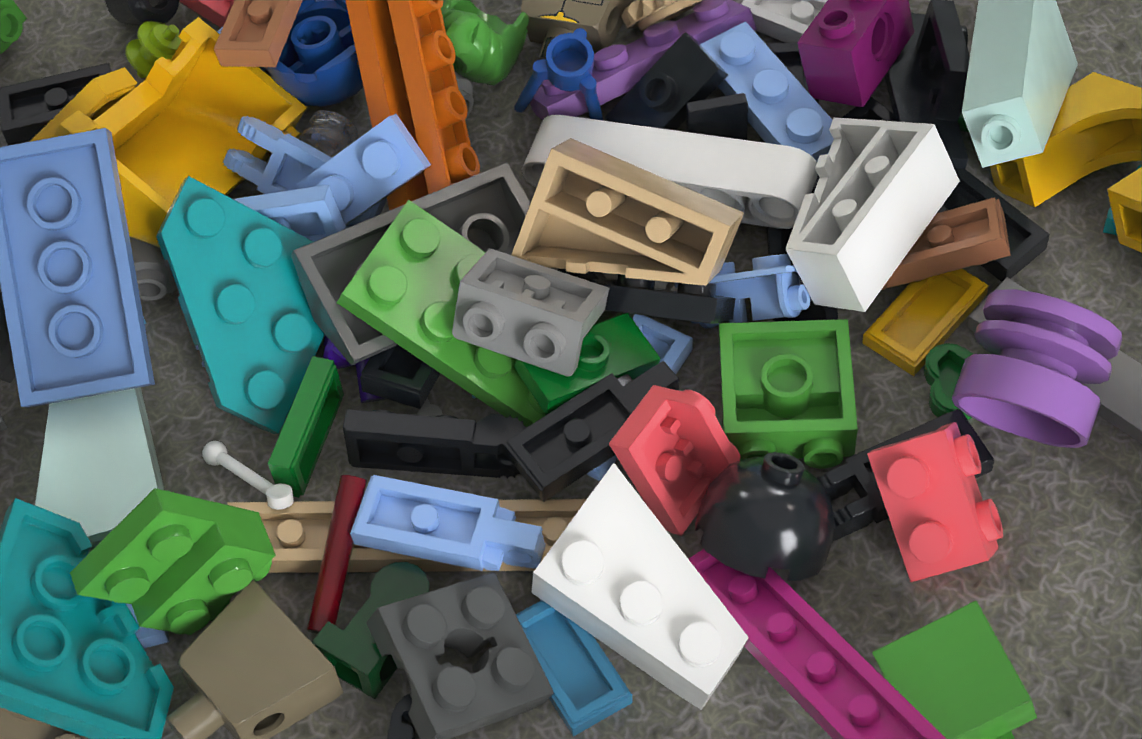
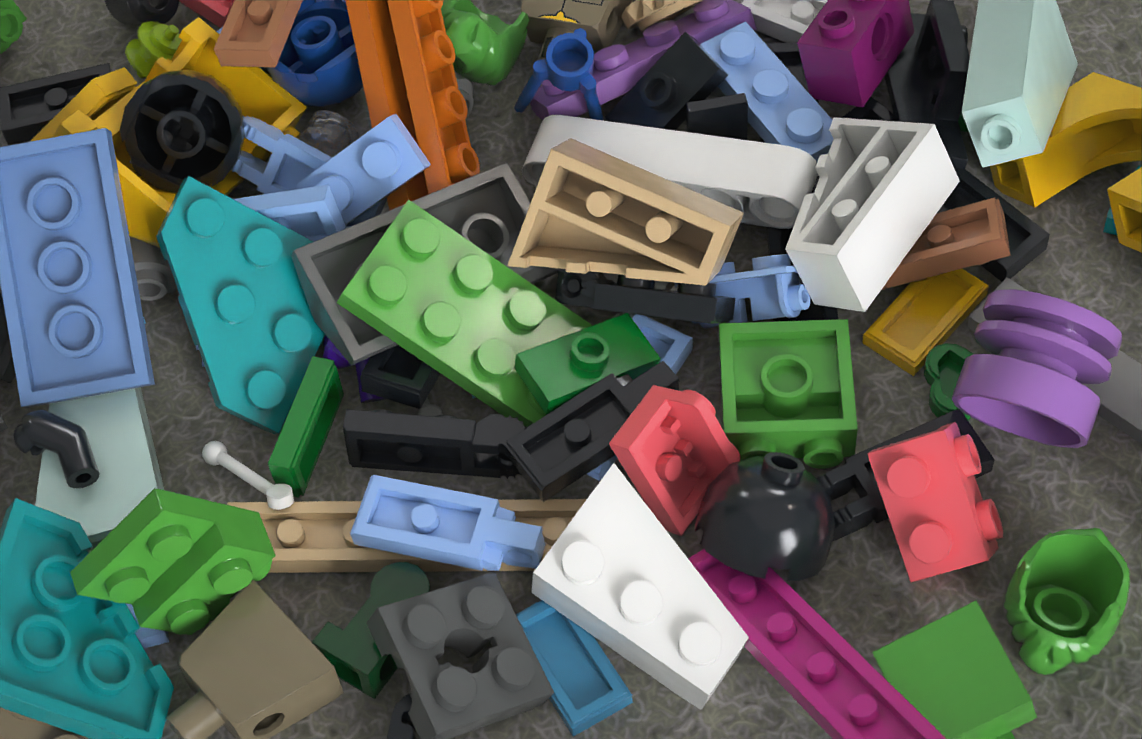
dark red piece [307,475,367,634] -> none
light grey bracket [452,248,609,377] -> none
none -> black arm [13,410,100,488]
none -> black cylinder [120,69,245,193]
none -> bright green hair [1004,528,1130,675]

